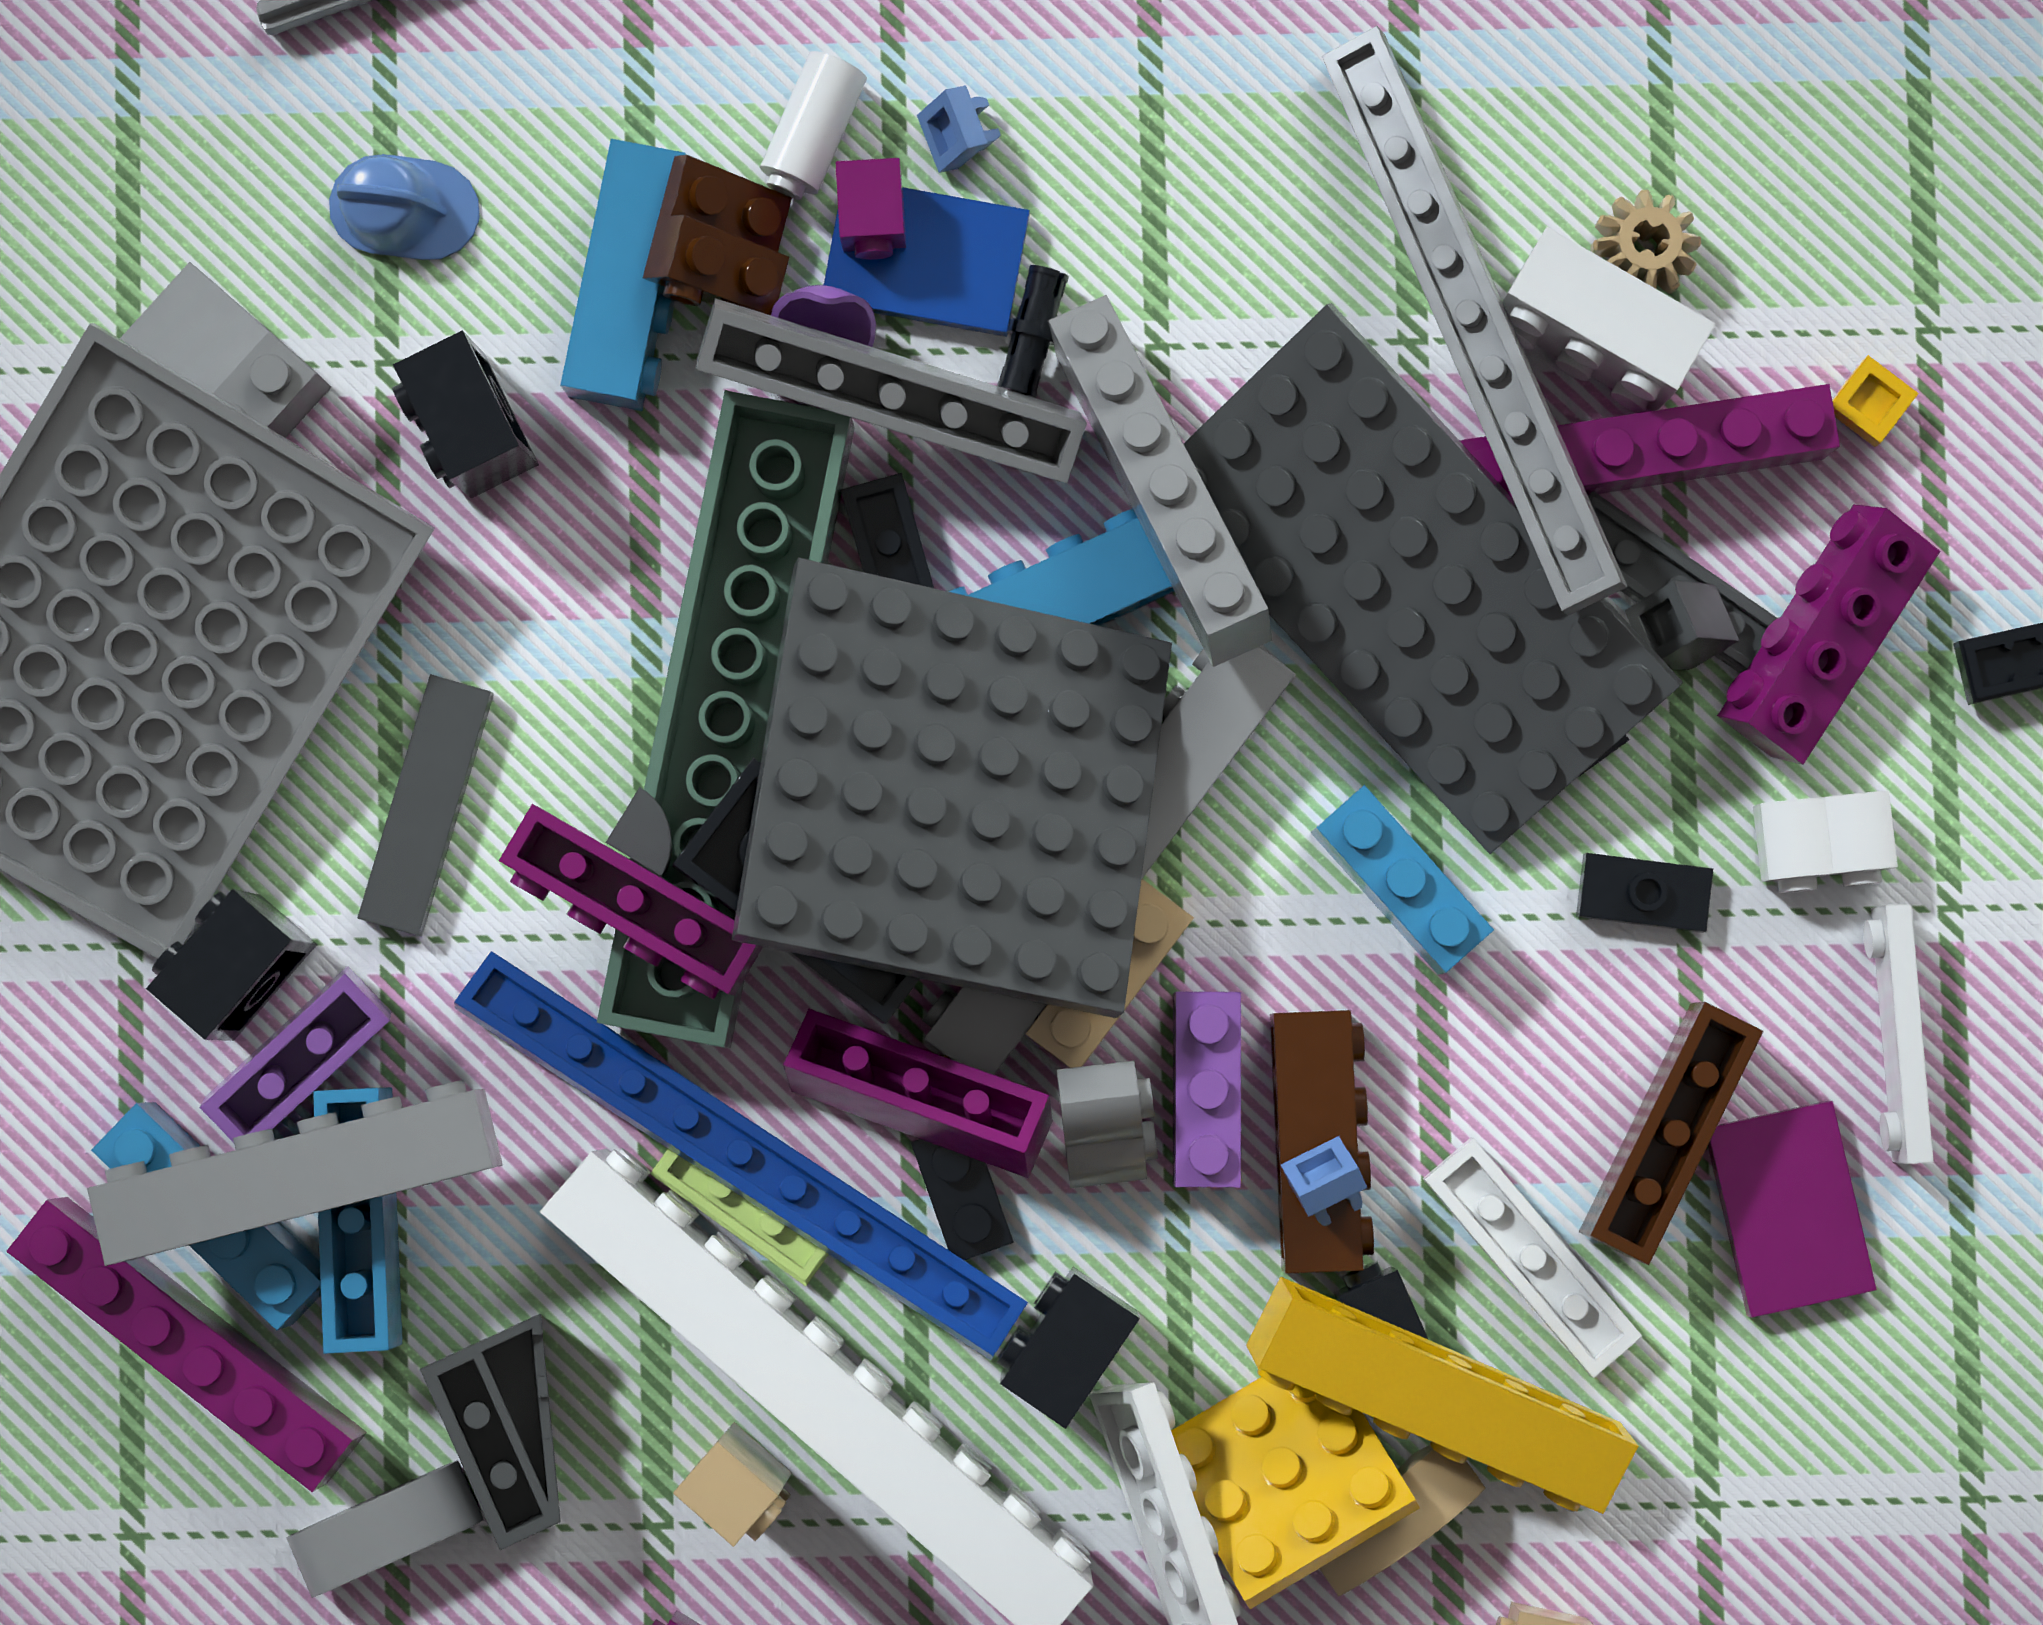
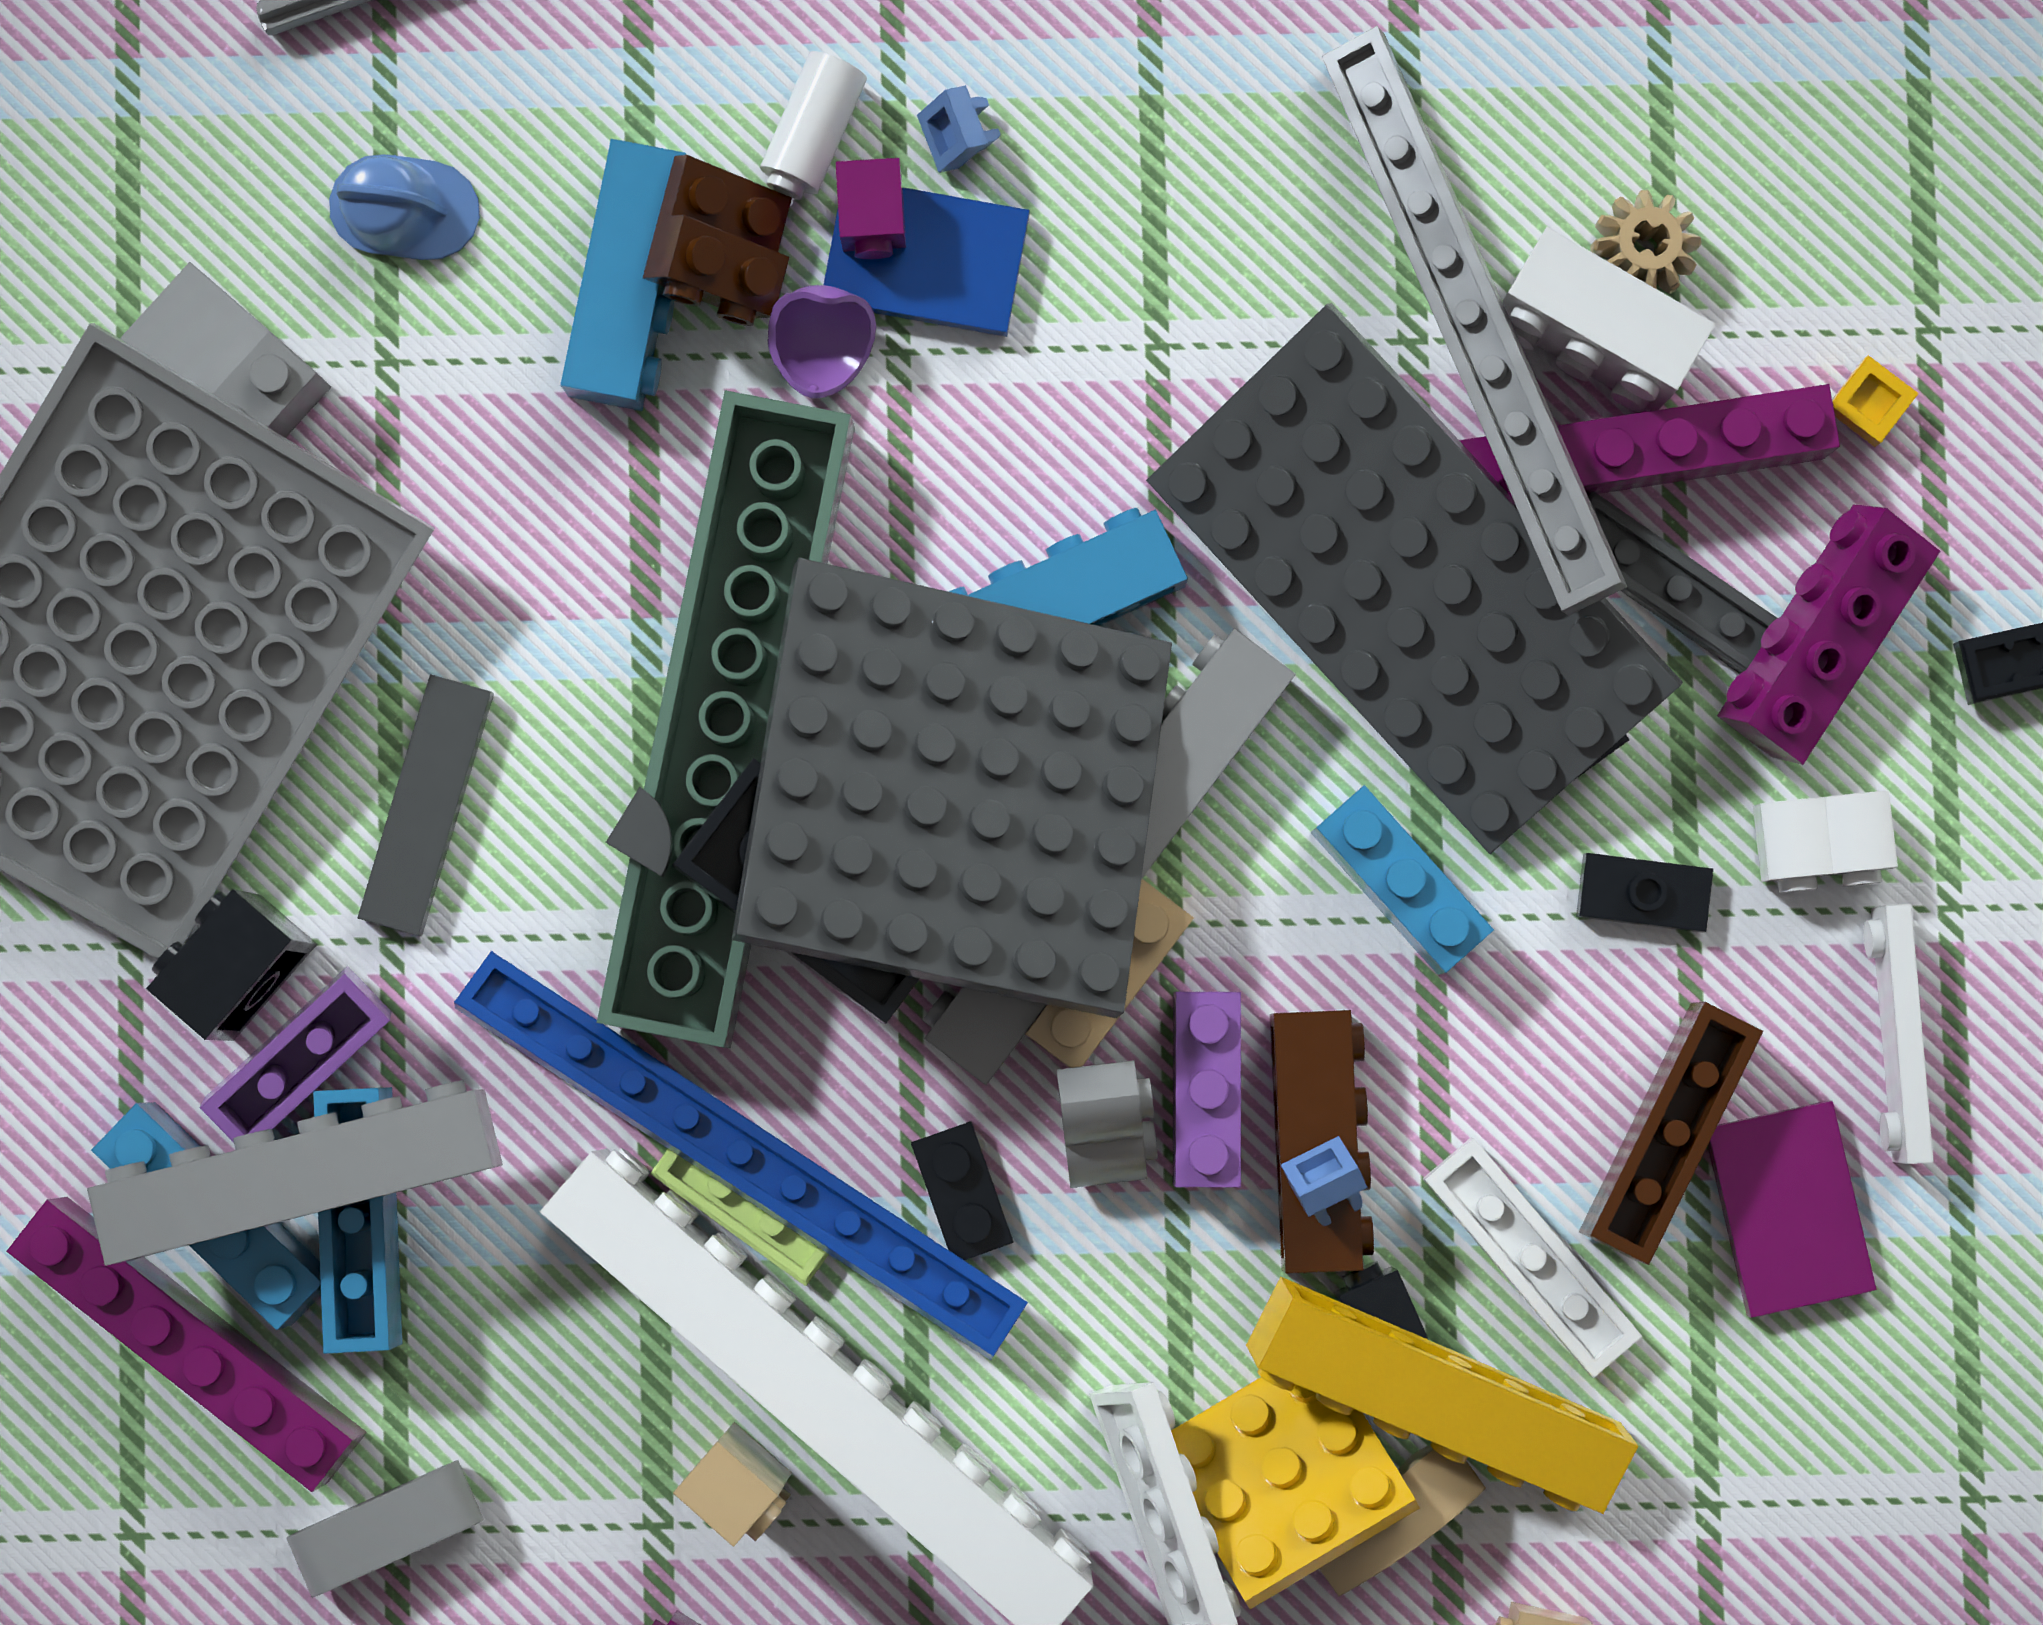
black brick [392,330,539,498] -> none
dark grey wedge [420,1314,561,1550] -> none
magenta brick [499,804,763,1000] -> none
light grey brick [696,298,1087,484] -> none
magenta brick [783,1008,1053,1179] -> none
black plate [841,473,934,588] -> none
black pin [997,265,1069,398] -> none
black brick [997,1266,1140,1429] -> none
light grey brick [1048,295,1272,667] -> none
dark grey panel [1625,580,1739,670] -> none

